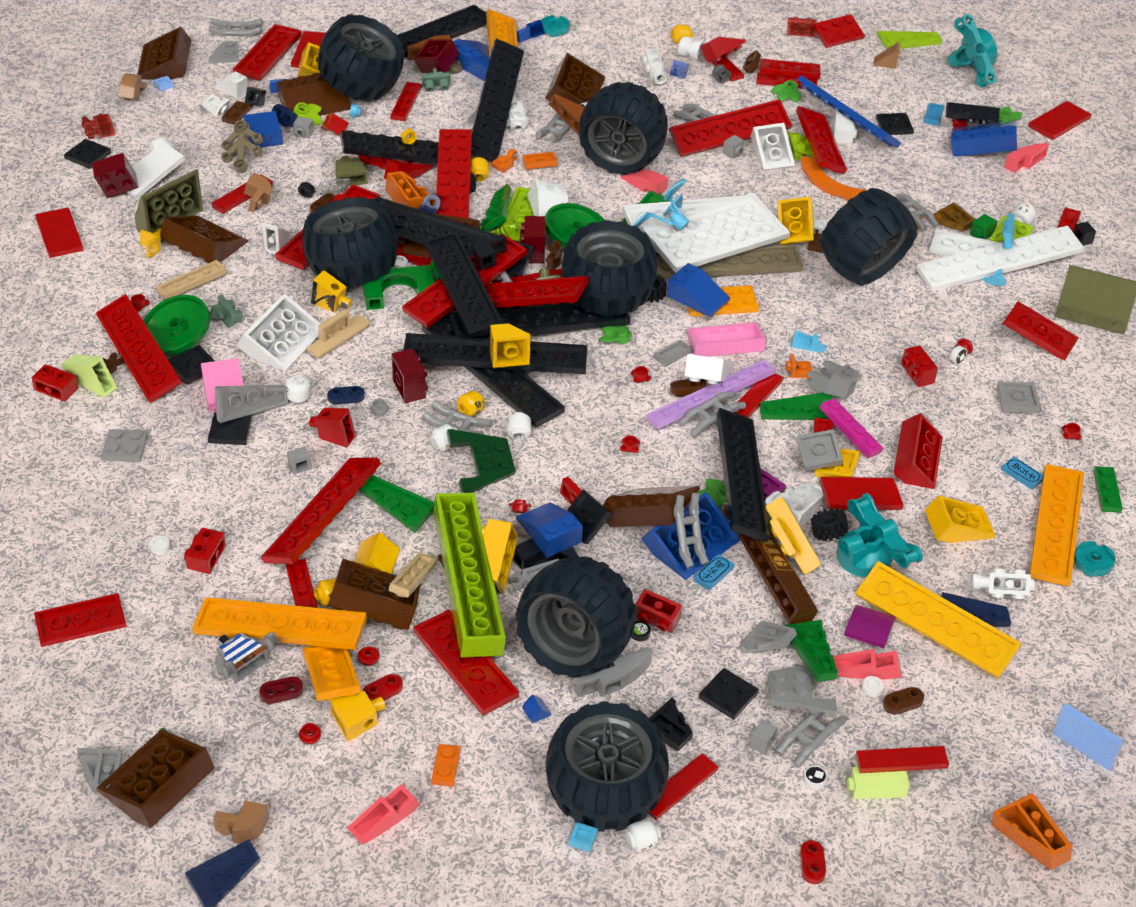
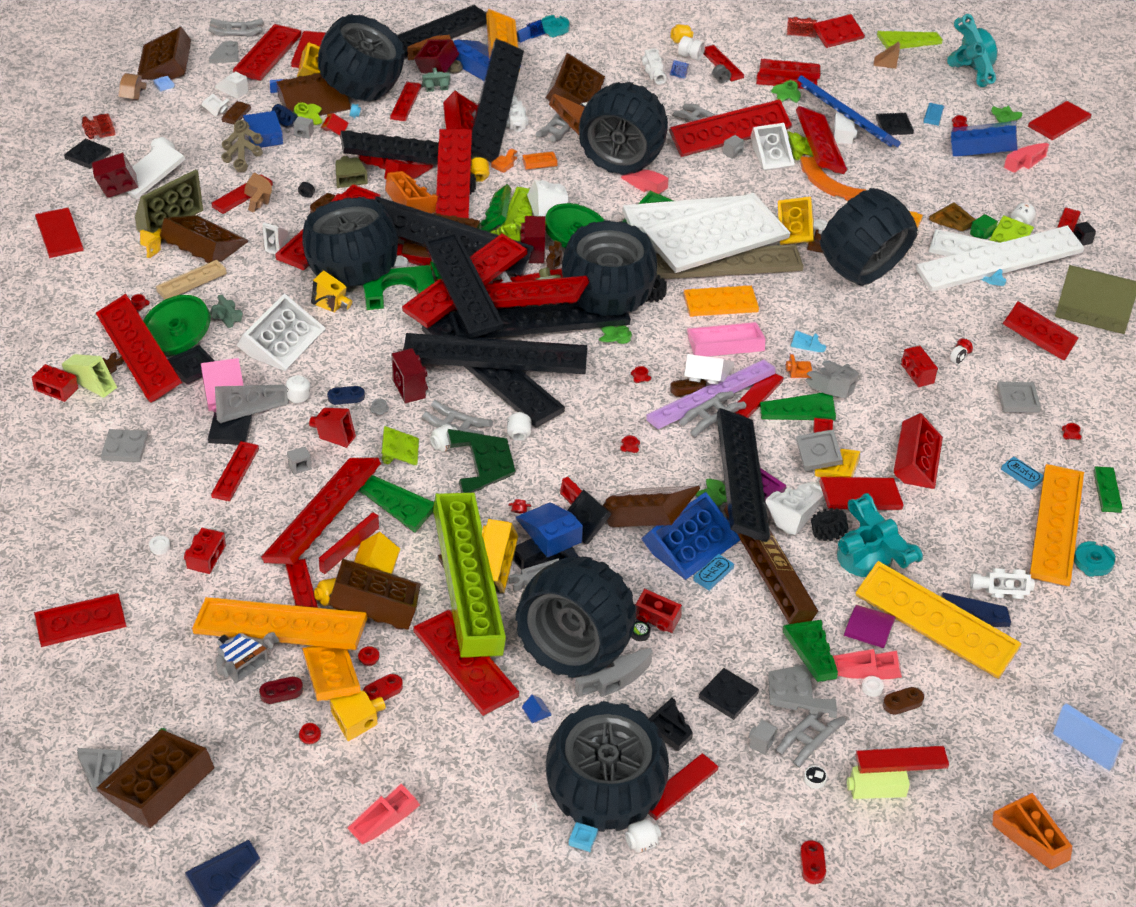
medium nougat brick [213,800,269,844] -> none
black plate [245,87,266,106] -> none
tan bracket [307,309,370,358] -> none
clear plate [315,178,351,195] -> none
tan plate [389,553,437,598] -> none
yellow plate [401,128,416,144] -> none
dark blue plate [419,194,441,214] -> none
orange plate [431,744,461,787] -> none
yellow head [457,391,485,417] -> none
black brick [474,234,507,270] -> none
yellow slope [490,324,531,368] -> none
medium azure plant [633,178,689,231] -> none
light grey tile [653,339,692,367] -> none
blue slope [667,263,730,318] -> none
light grey piece [673,493,709,569] -> none
red slope [700,37,746,63] -> none
light grey wing [739,620,797,653] -> none
reddish brown plate [743,50,761,73] -> none
yellow bracket [766,497,822,574] -> none
dark pink plate [819,398,884,458] -> none
light grey piece [896,194,939,232] -> none
yellow slope [925,495,996,543] -> none
black bracket [945,102,1000,124] -> none
medium azure plate [1002,213,1015,249] -> none
none -> red tile [211,441,259,502]
none -> red tile [319,512,379,574]
none -> lime hinge [381,426,419,465]
none -> red slope [443,90,478,129]

